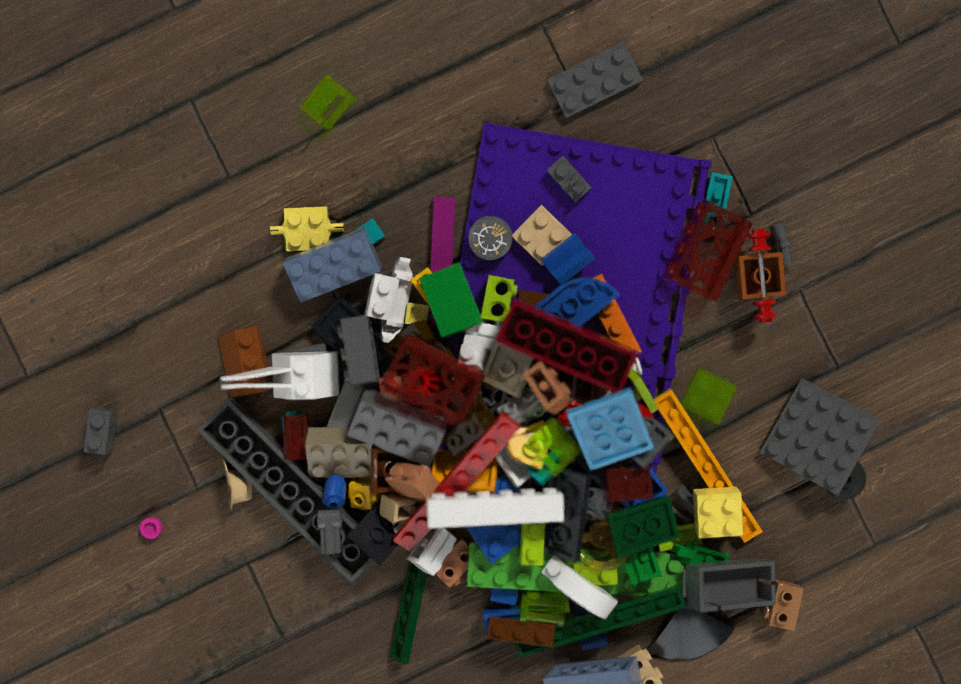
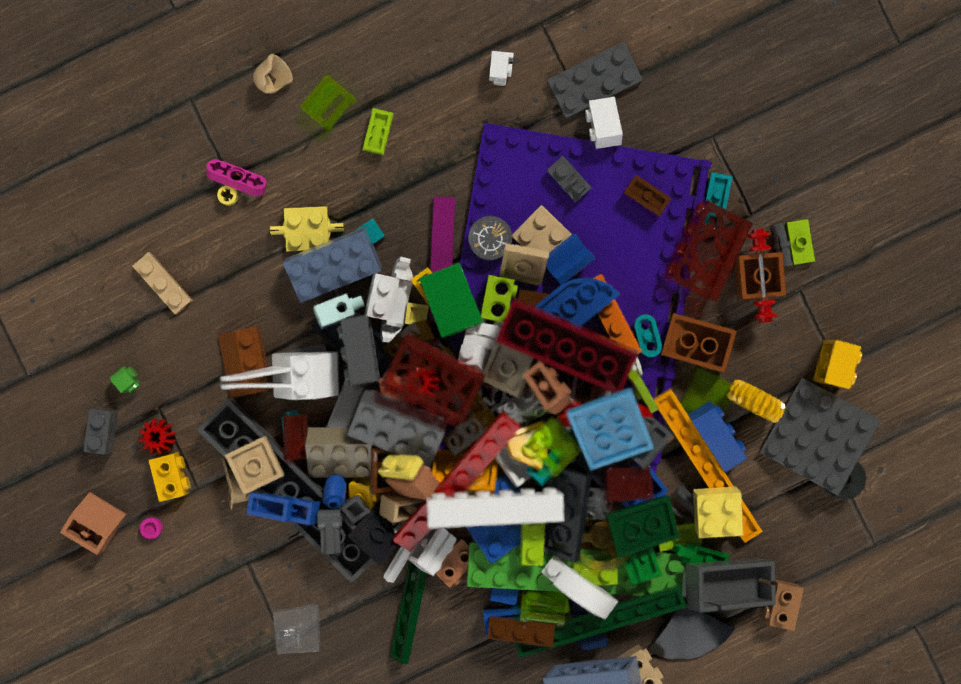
none -> nougat slope [60,492,127,555]
none -> bright green plate [110,366,140,394]
none -> tan plate [133,252,193,315]
none -> red gear [138,418,176,455]
none -> yellow brick [148,452,190,502]
none -> dark pink beam [206,159,267,196]
none -> light yellow bush [217,185,239,206]
none -> tan plate [225,436,285,495]
none -> blue slope [247,492,320,525]
none -> tan hair [253,54,293,94]
none -> clear plate [273,604,321,654]
none -> light aqua torso [313,294,365,330]
none -> dark grey slope [340,494,371,524]
none -> lime plate [363,108,394,156]
none -> light yellow plate [378,454,423,480]
none -> white axle [384,546,412,583]
none -> white brick [489,51,514,86]
none -> tan plate [499,243,549,286]
none -> white brick [585,97,623,149]
none -> reddish brown plate [623,175,672,217]
none -> teal plate [634,314,662,357]
none -> dark orange slope [661,313,737,374]
none -> blue brick [688,401,747,472]
none -> yellow gear [727,380,786,423]
none -> lime plate [785,219,815,265]
none -> yellow brick [813,340,862,389]

